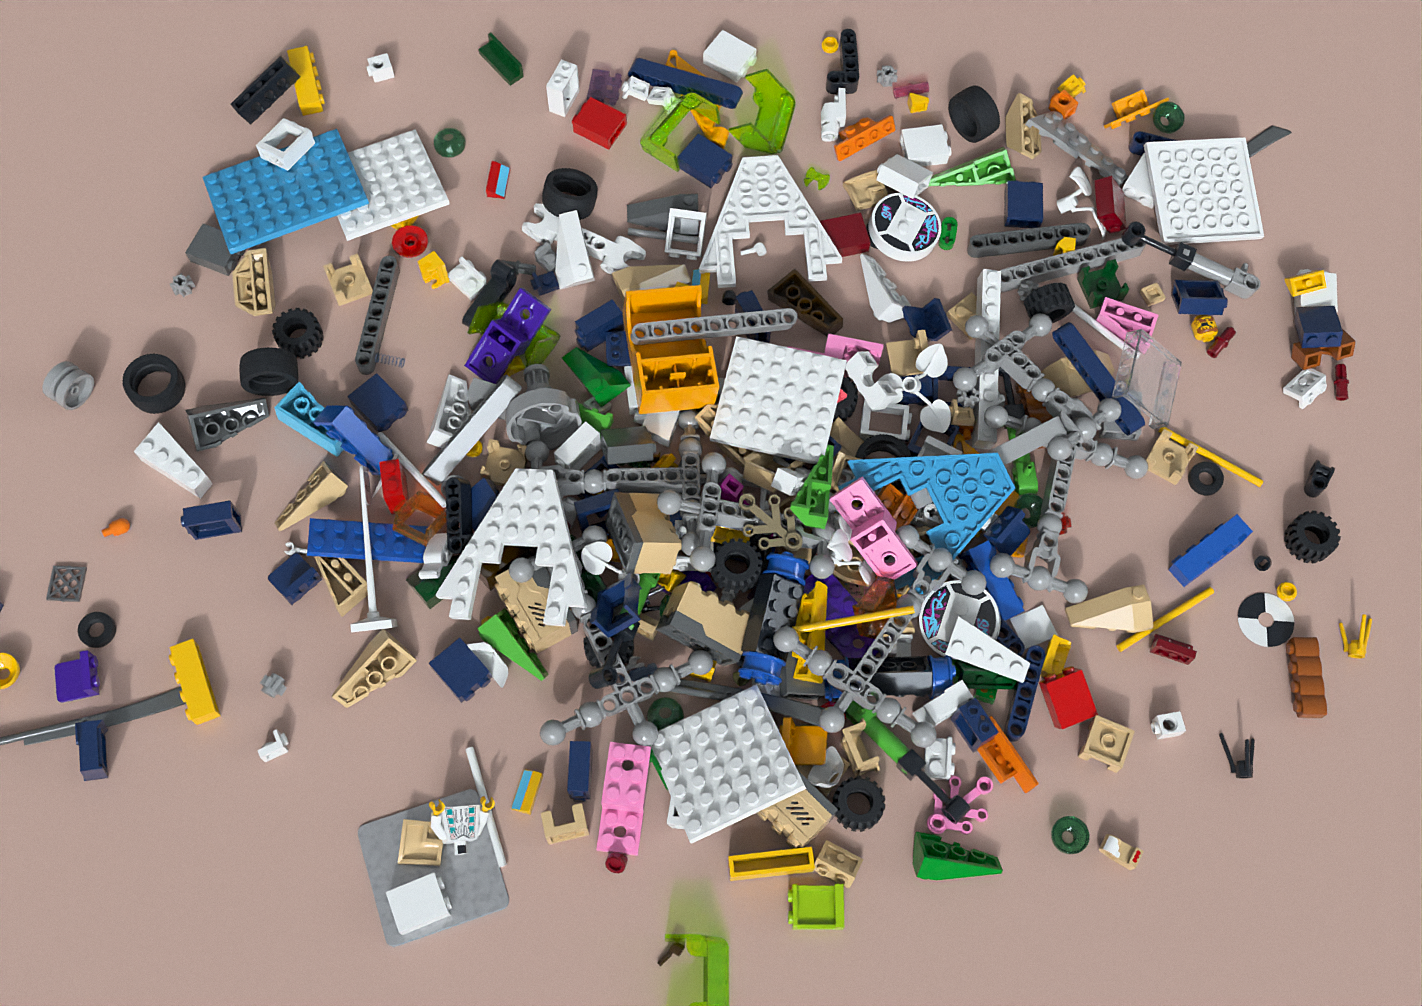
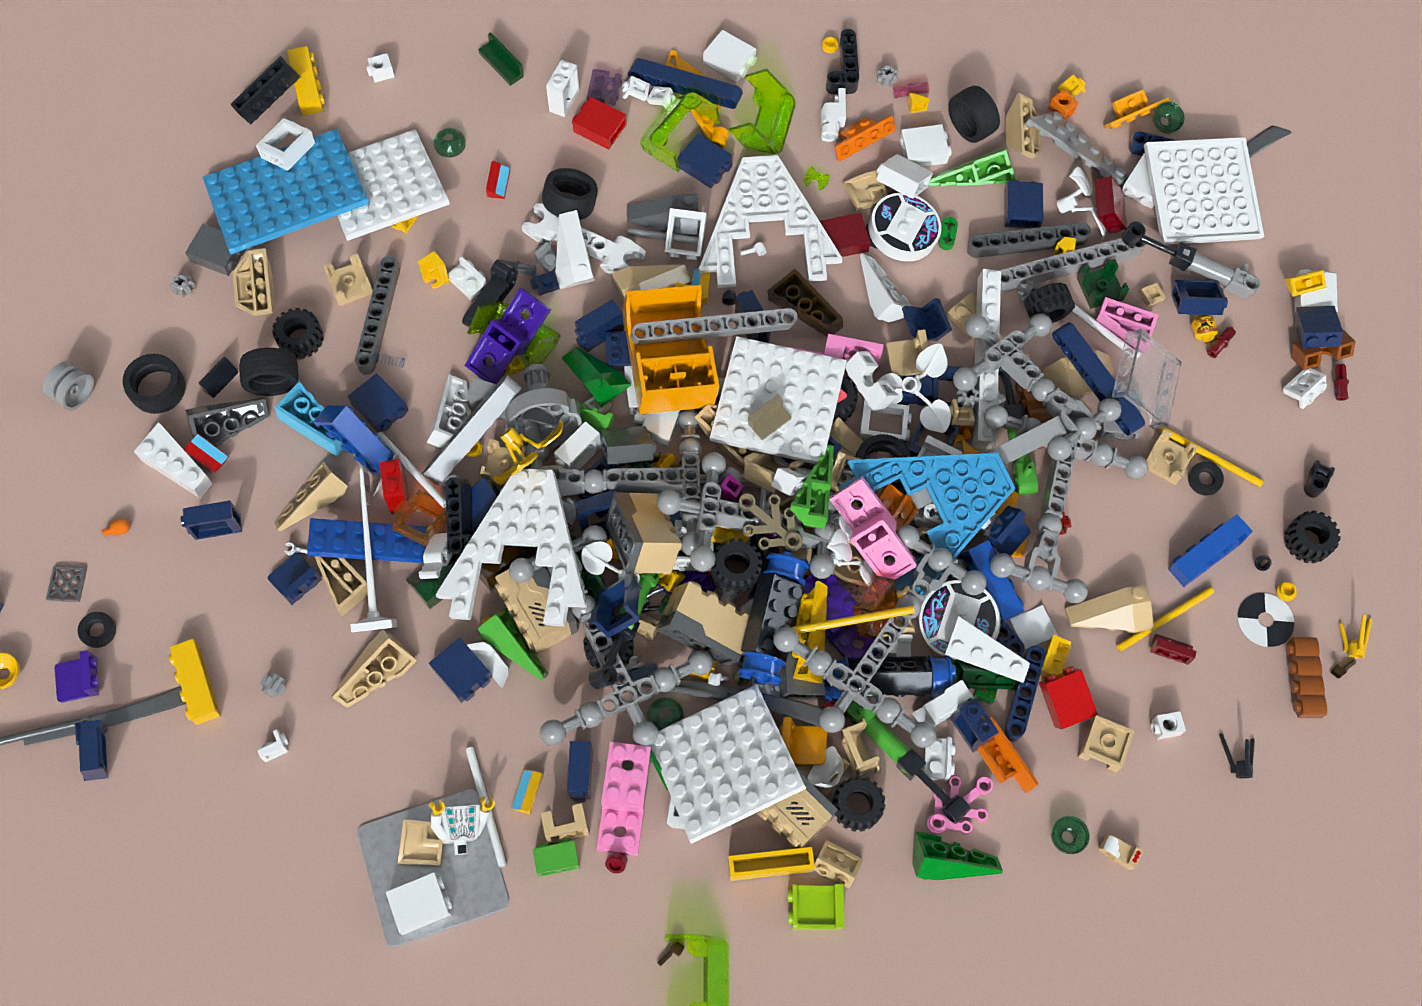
red dish [392,225,428,258] -> none
clear green piece [1014,493,1043,528] -> none
none -> slope [184,433,230,473]
none -> black slope [199,356,238,398]
none -> yellow plant [493,420,563,485]
none -> bright green brick [533,839,580,877]
none -> white hand [708,673,729,686]
none -> dark tan panel [748,395,791,440]
none -> dark brown hand [1330,659,1356,679]

